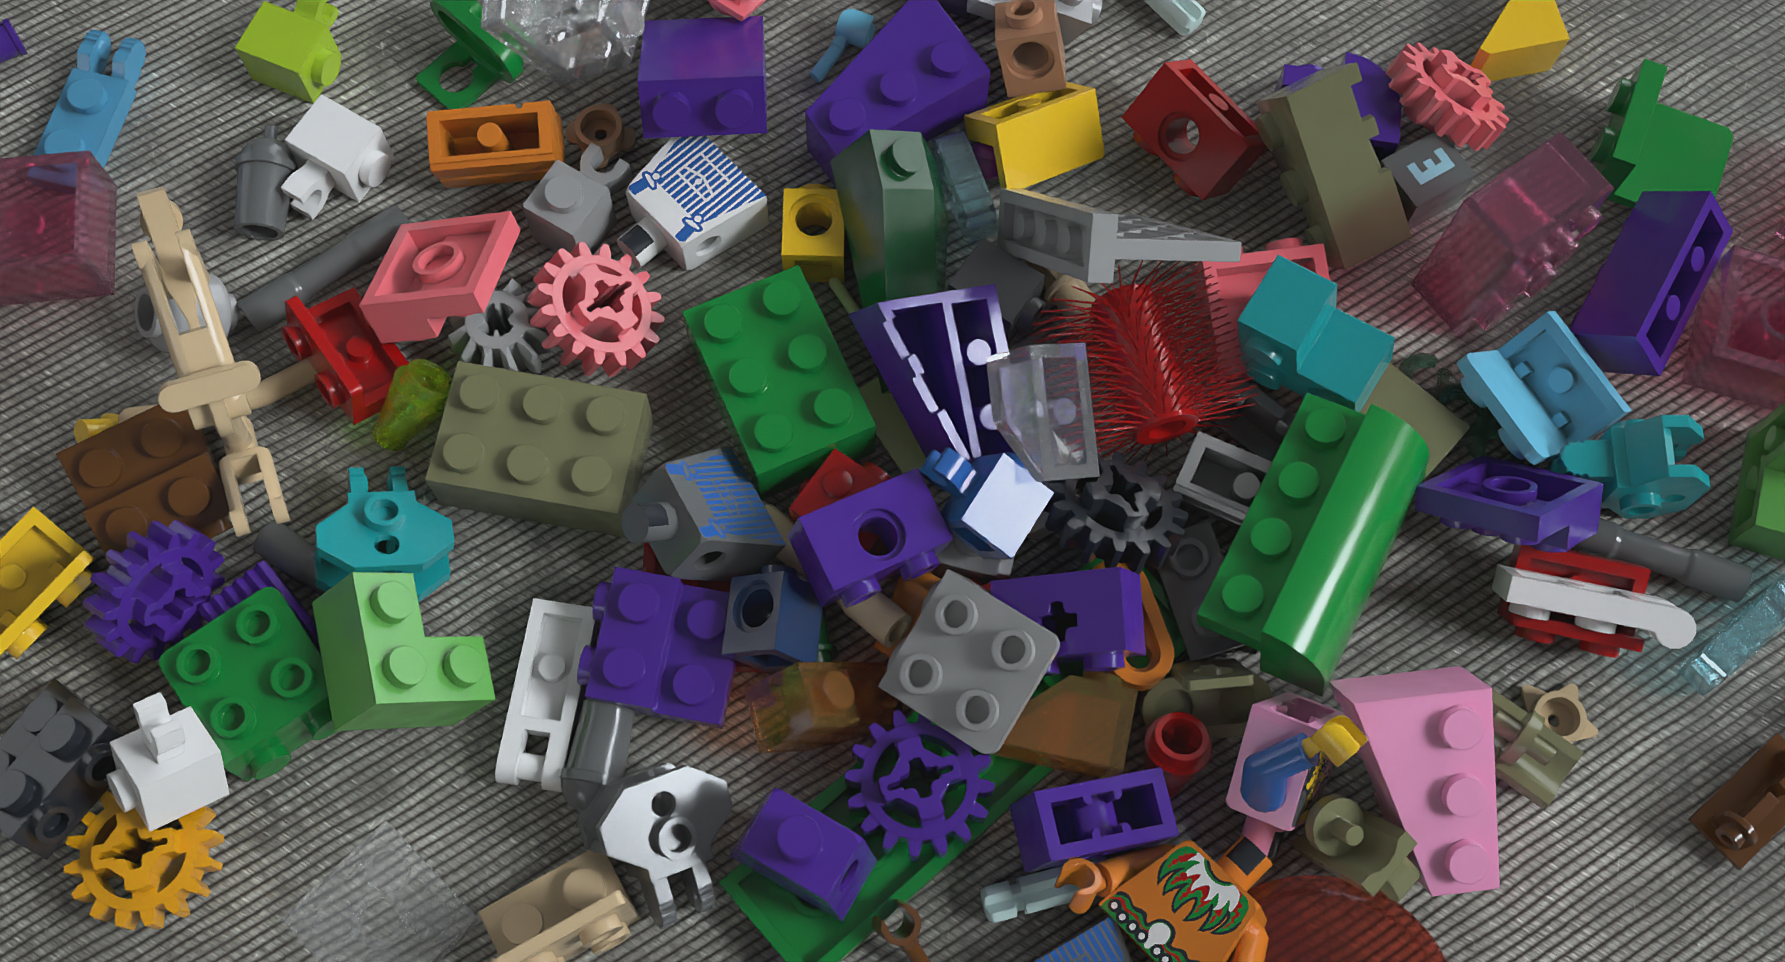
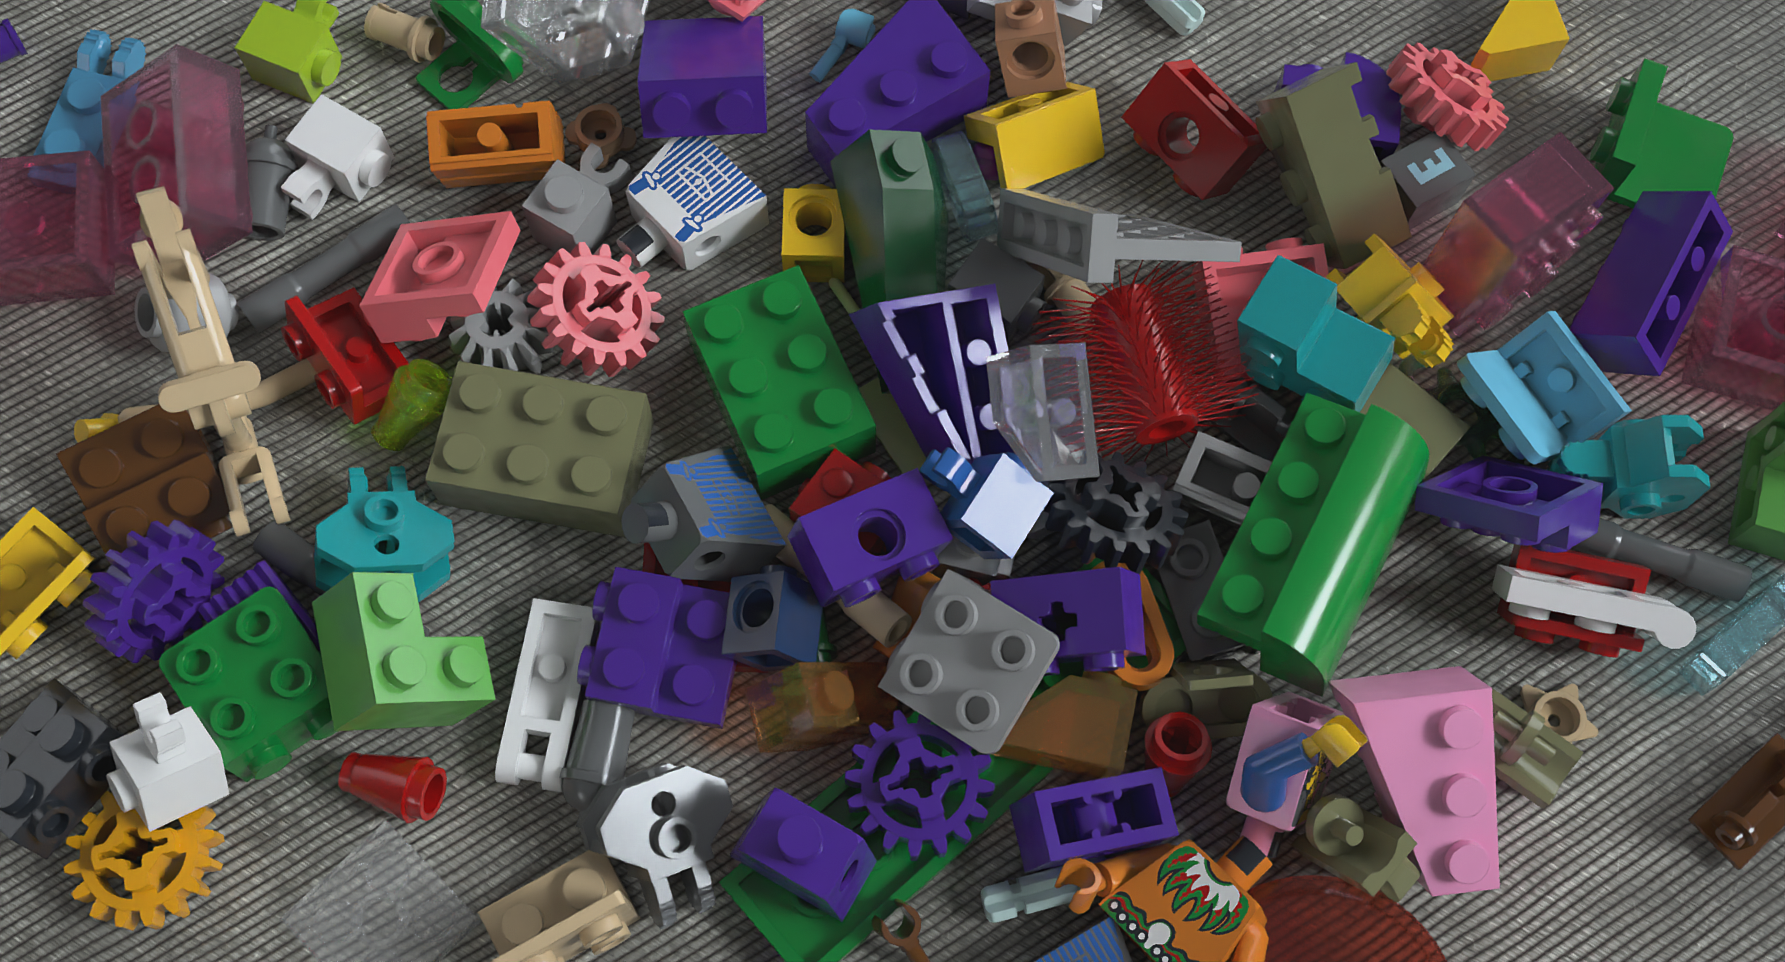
none -> clear pink brick [101,44,253,269]
none -> red cone [338,752,447,823]
none -> tan pin [364,2,445,63]
none -> yellow hinge [1326,234,1454,368]

